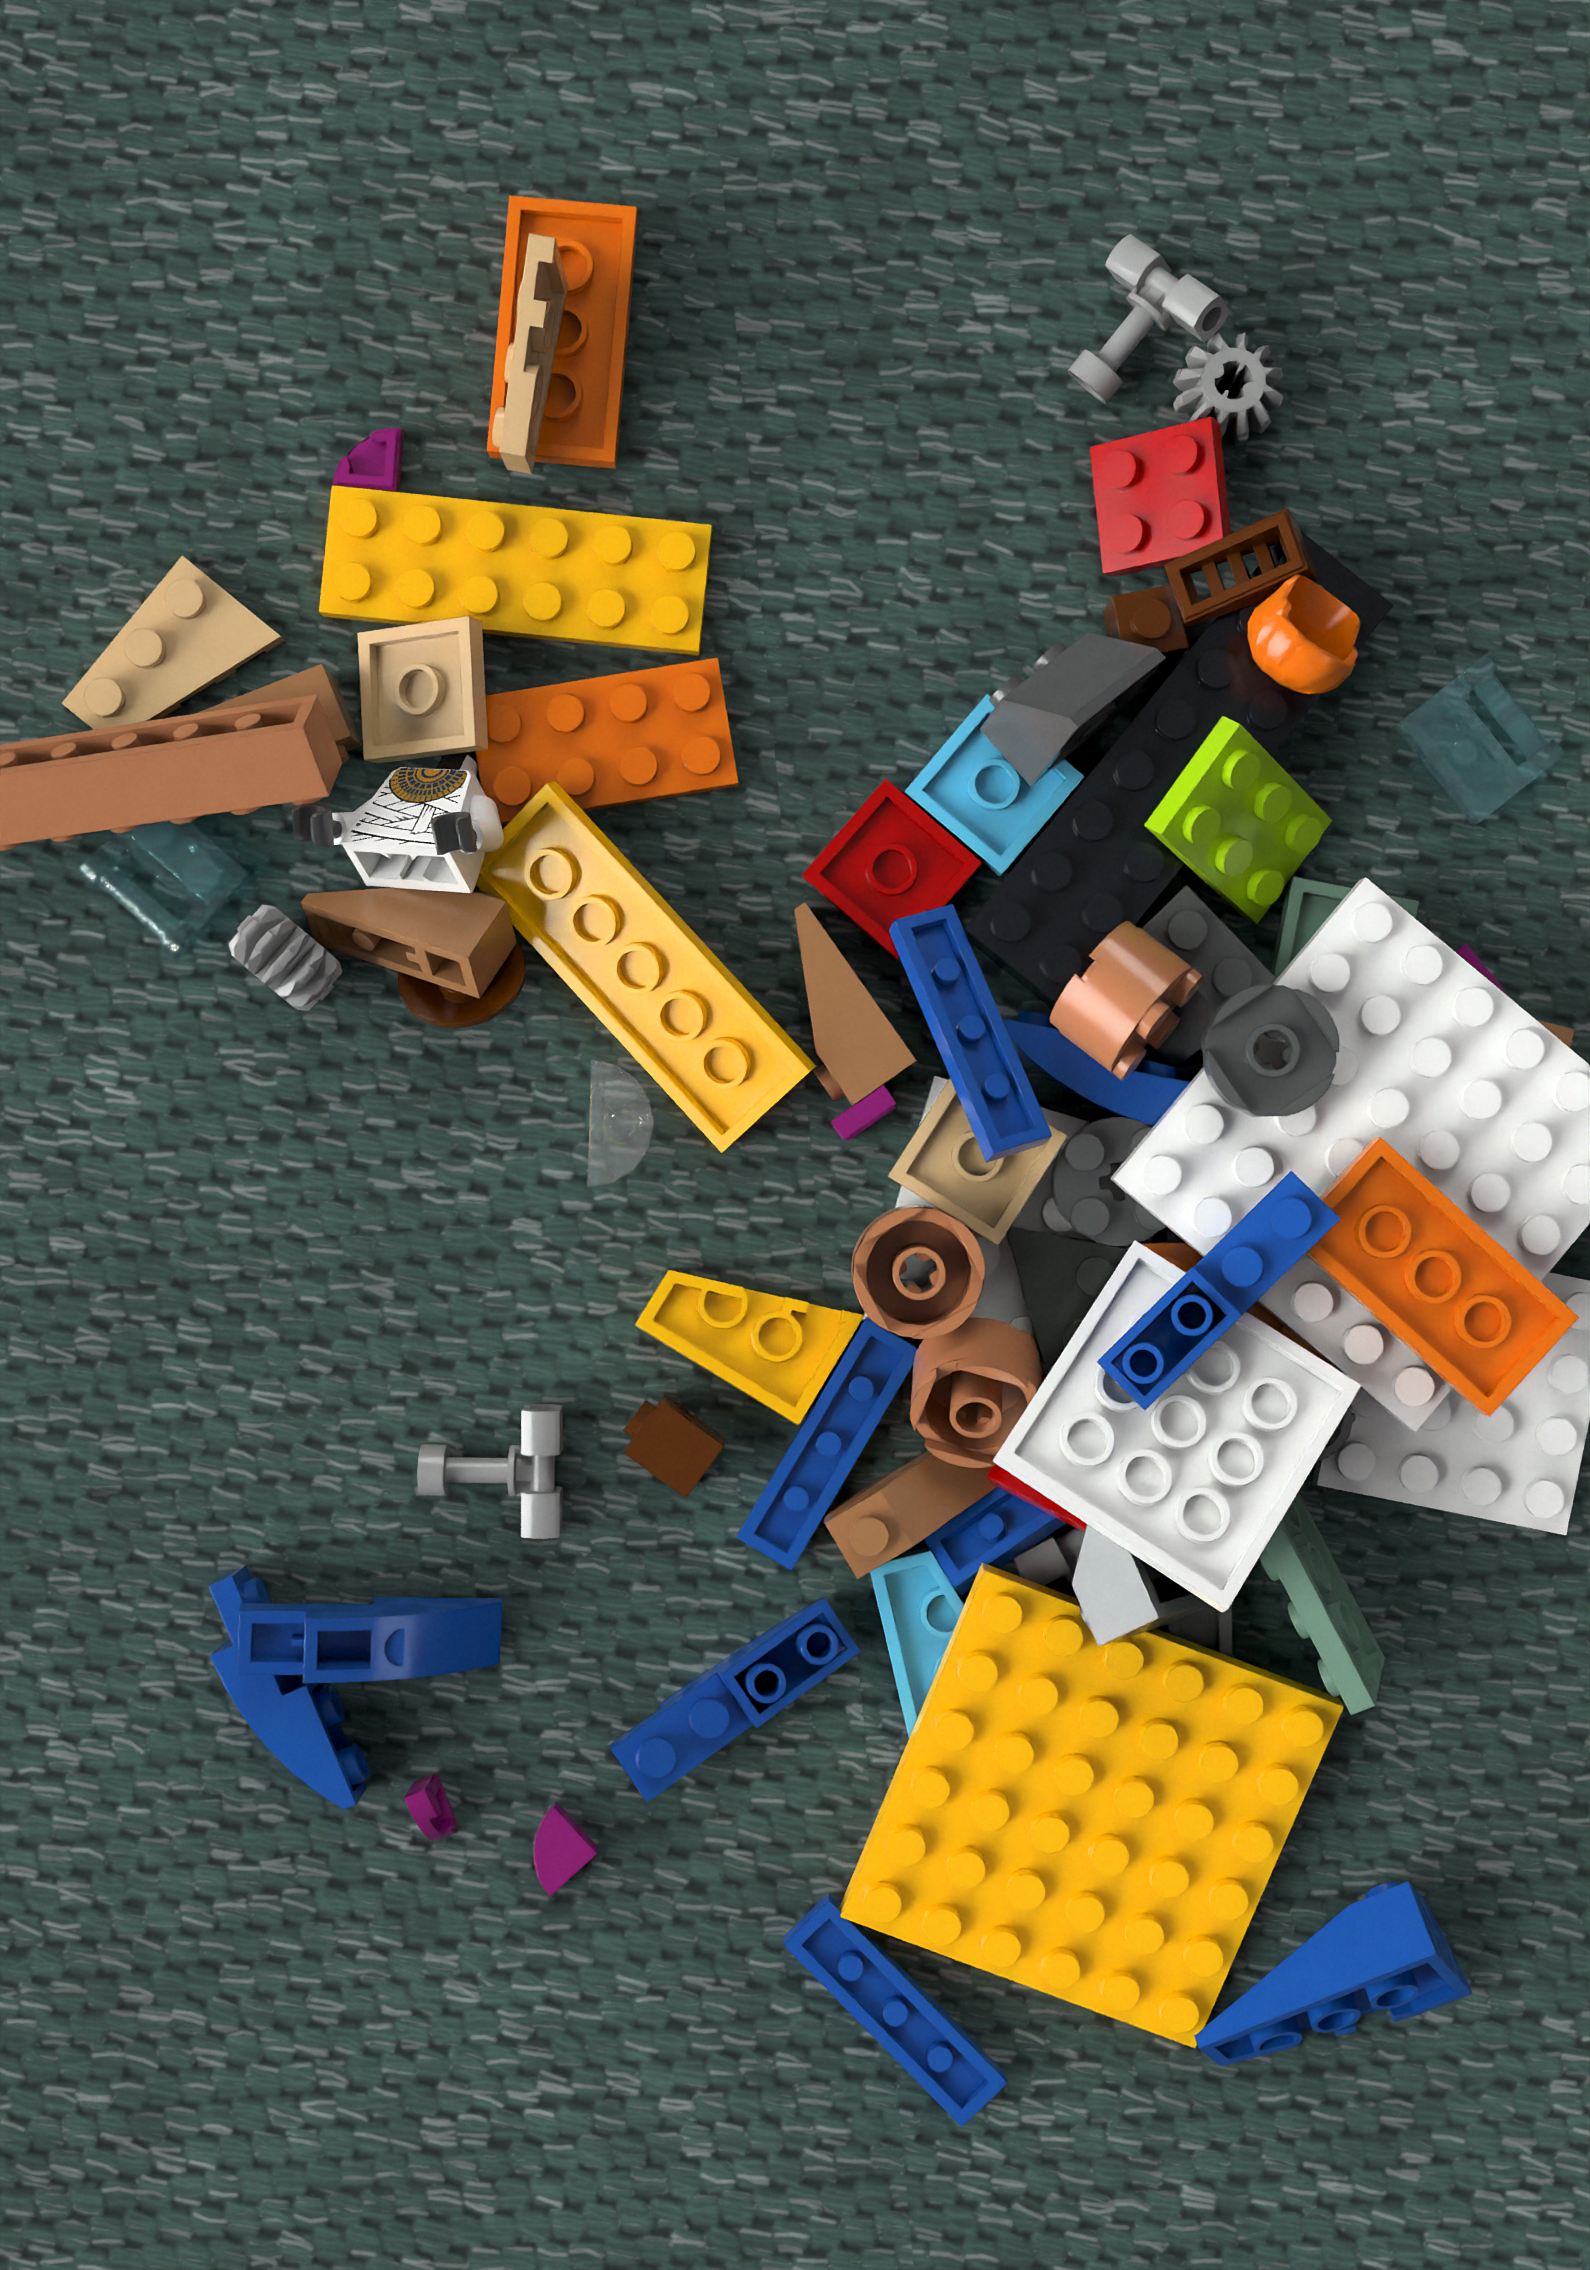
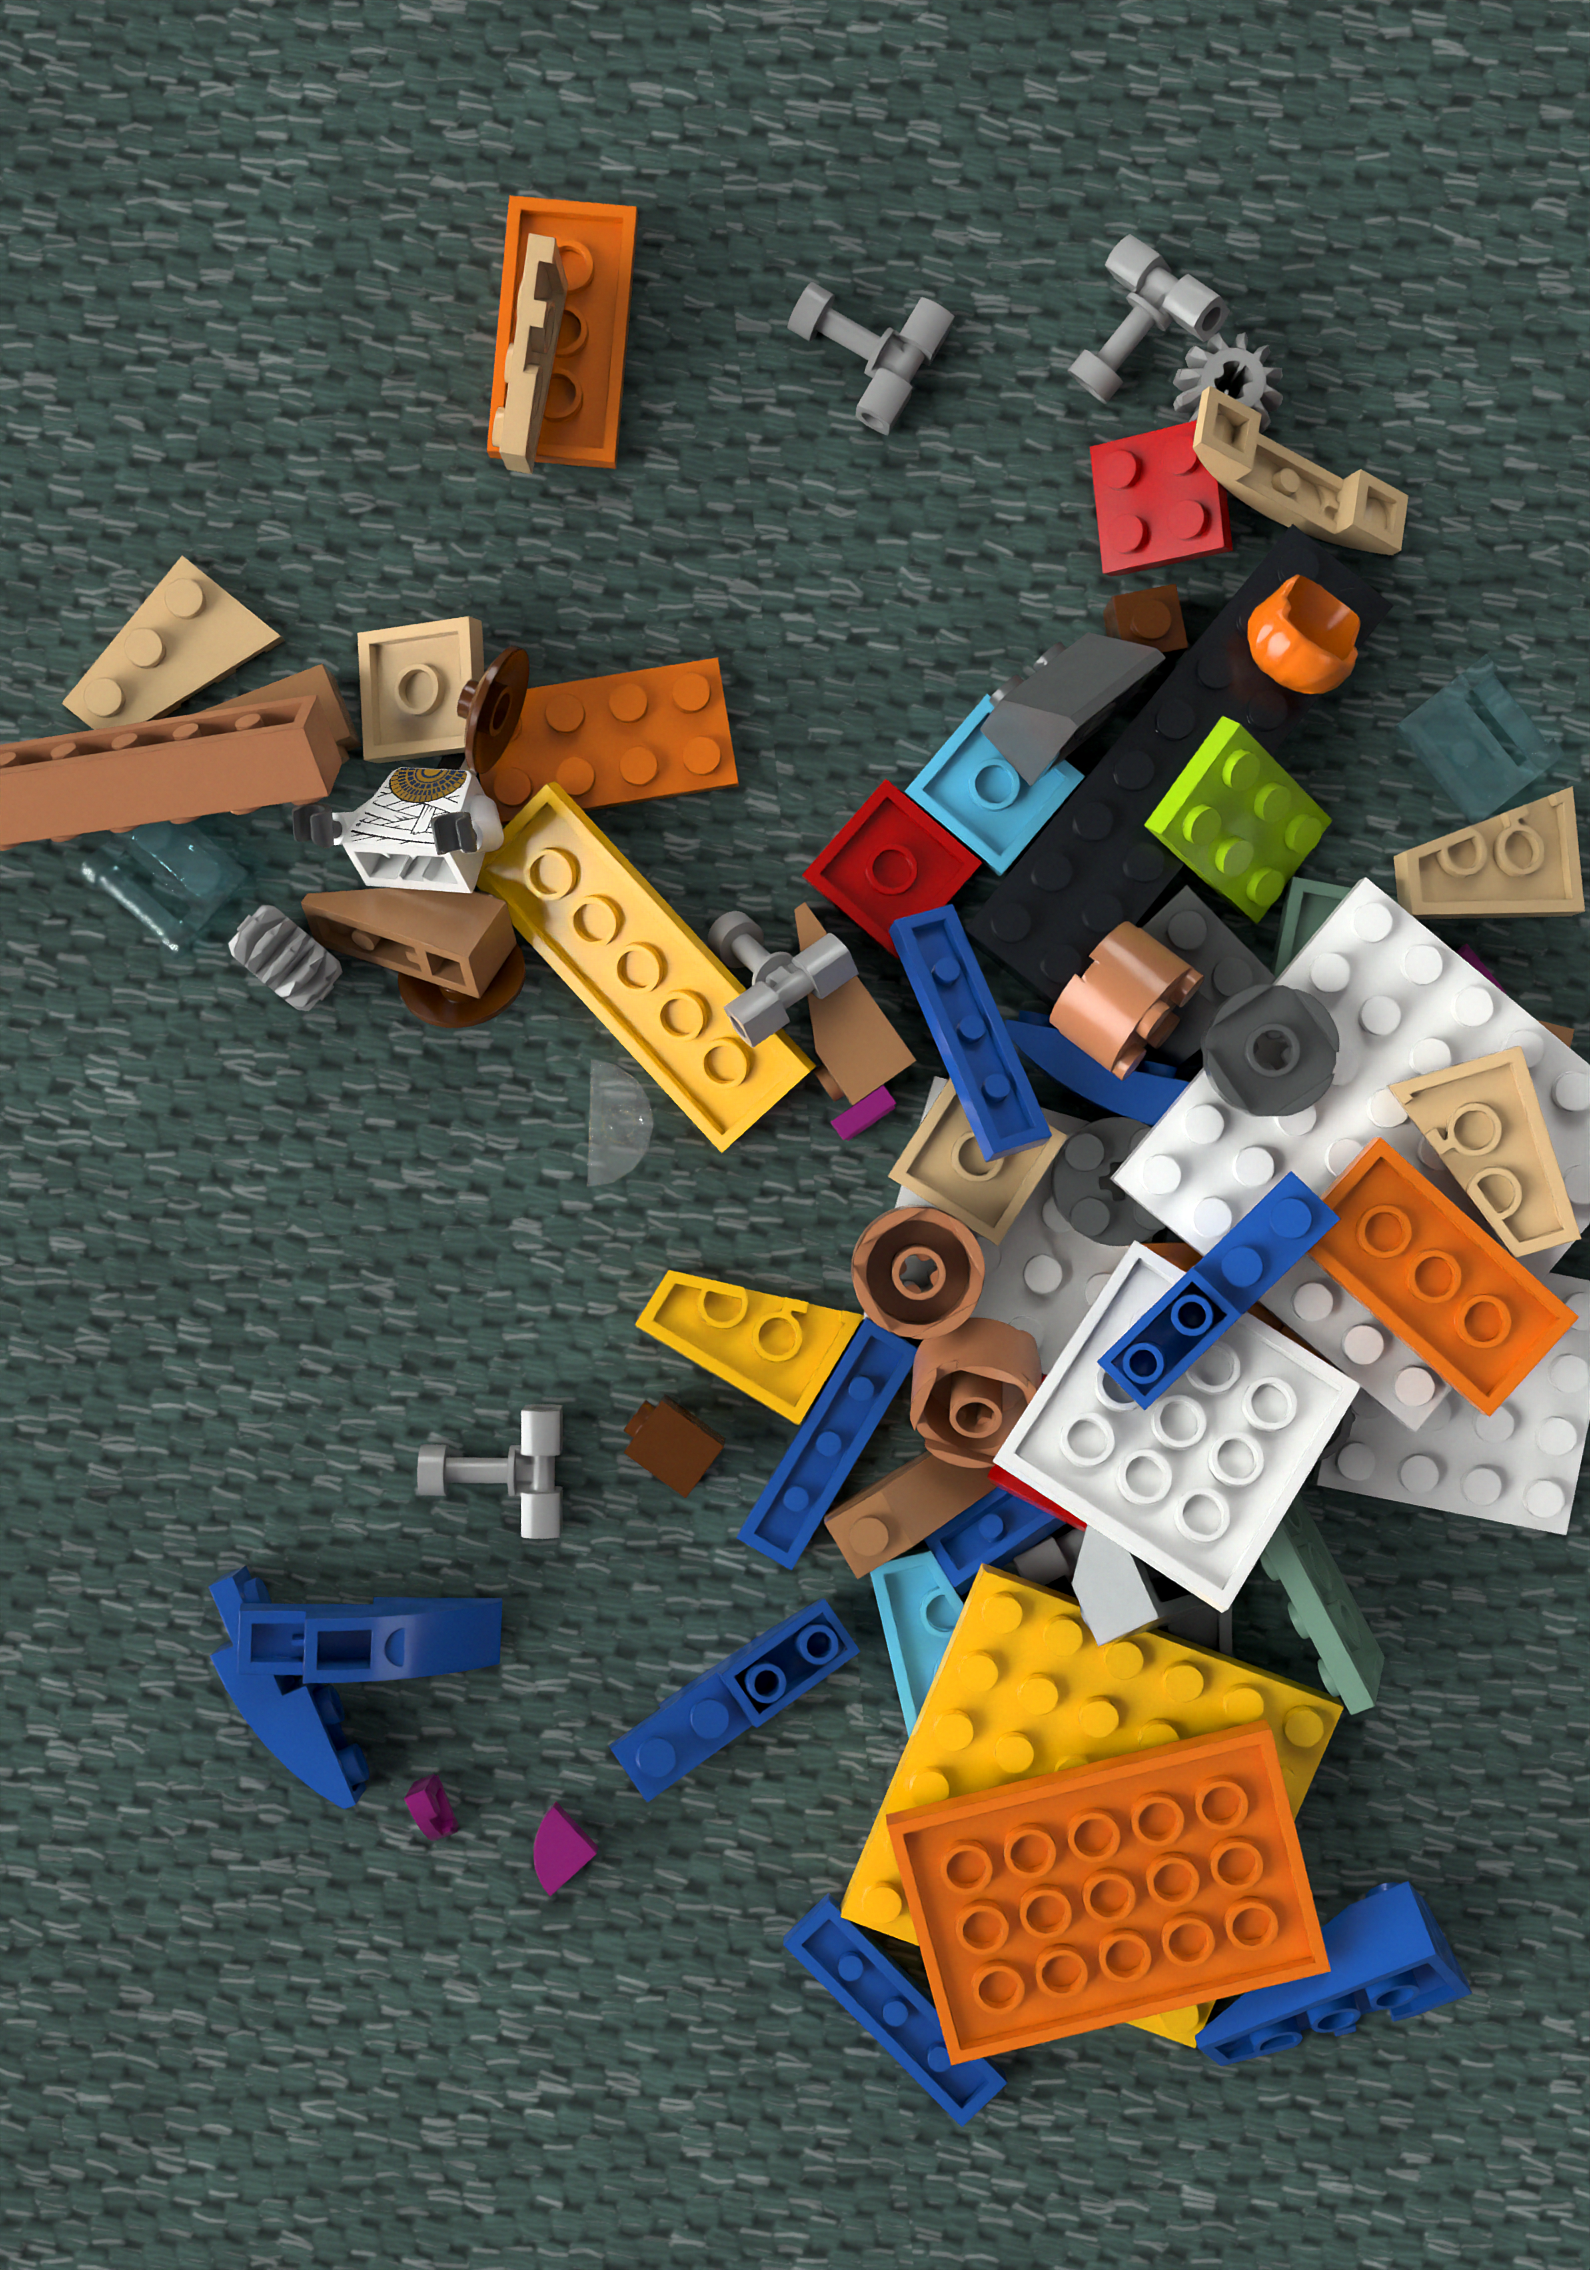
yellow plate [319,485,713,656] -> none
magenta tile [333,428,404,492] -> none
pearl dark grey wing [1006,1226,1128,1366] -> none
reddish brown slope [1164,509,1318,627] -> none
none -> reddish brown dish [457,645,529,774]
none -> light grey bar [708,911,859,1048]
none -> light grey bar [787,282,955,435]
none -> orange plate [886,1719,1331,2066]
none -> tan slope [1193,386,1408,555]
none -> tan wing [1386,1046,1582,1258]
none -> tan wing [1394,786,1585,919]

